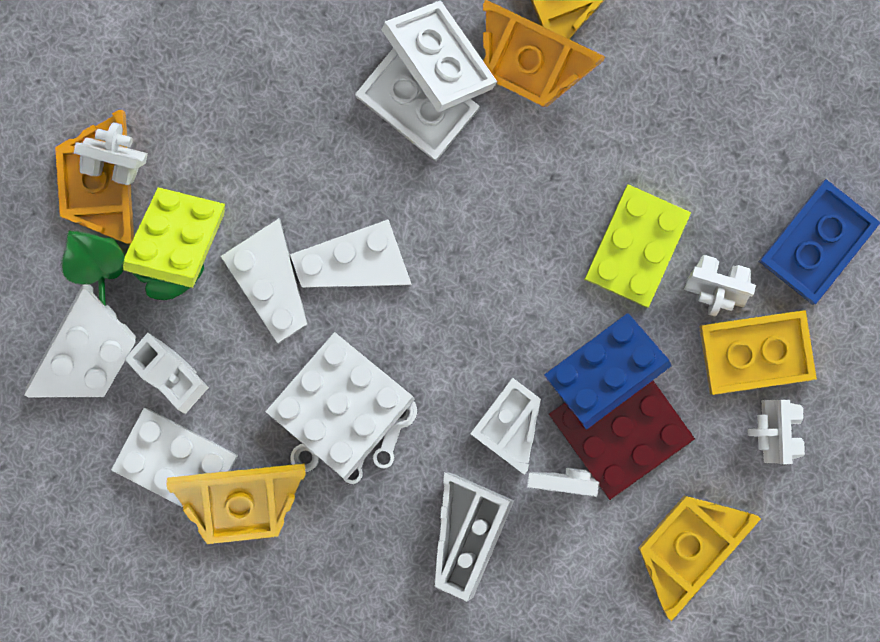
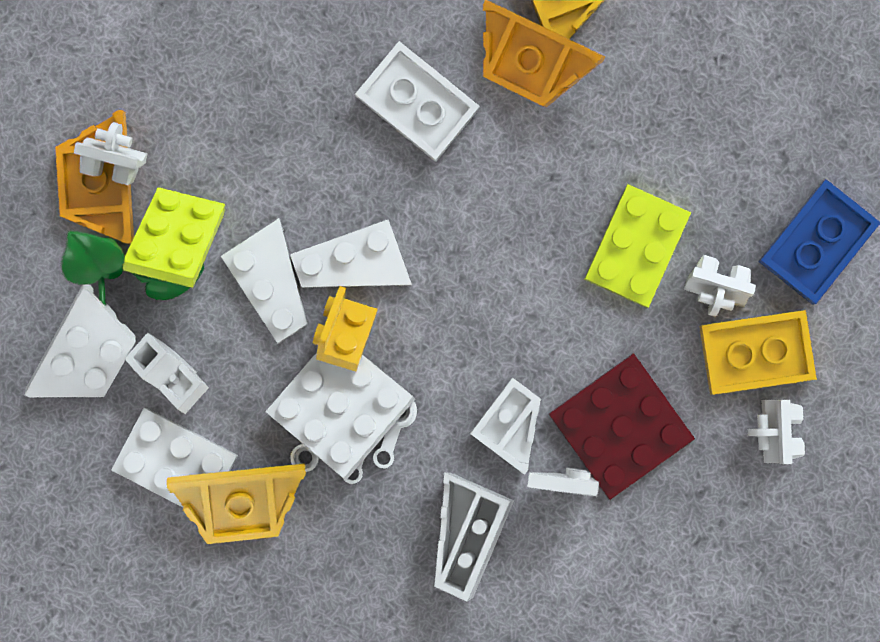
white plate [381,0,497,112] -> none
blue plate [544,313,672,430] -> none
yellow wing [638,495,761,621] -> none
none -> yellow bracket [312,286,378,372]

